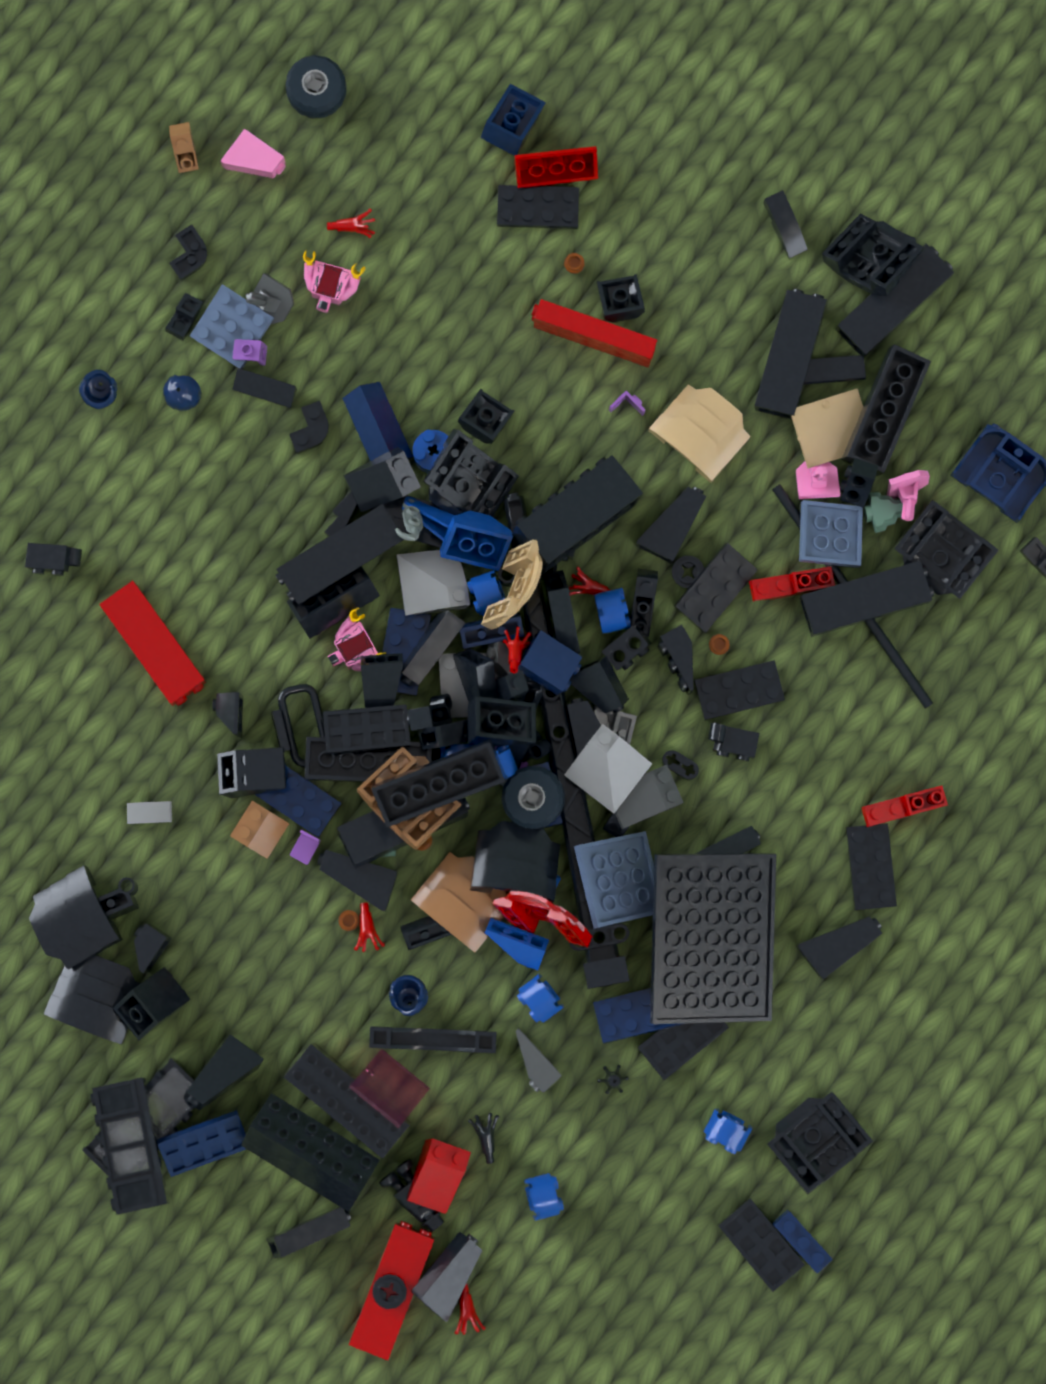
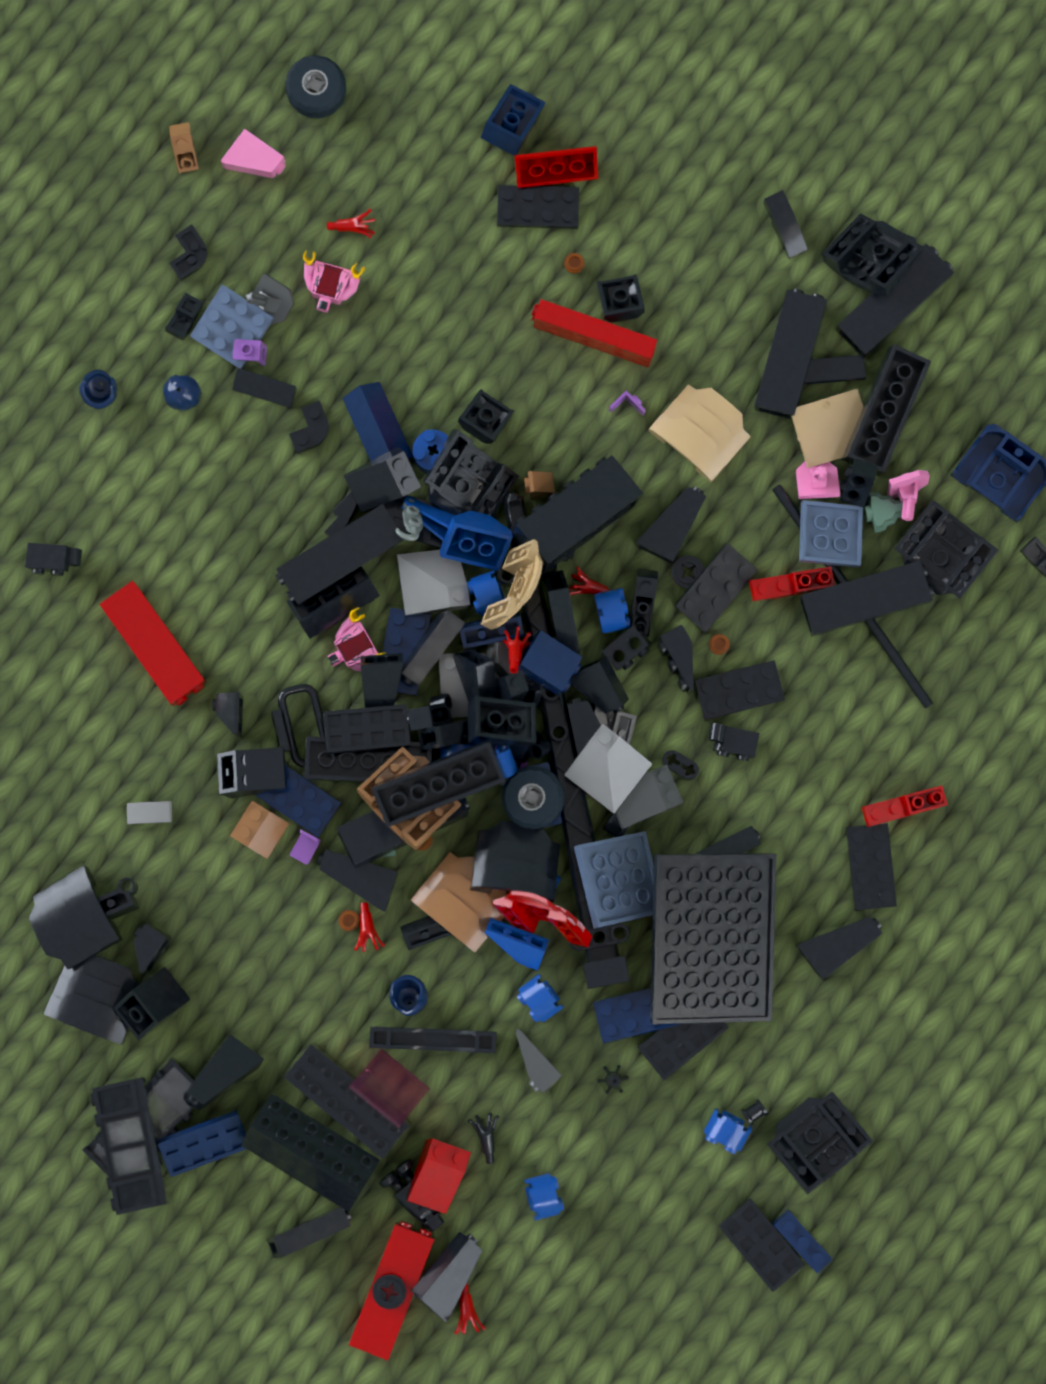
none -> medium nougat slope [524,471,555,499]
none -> black bush [741,1099,769,1126]

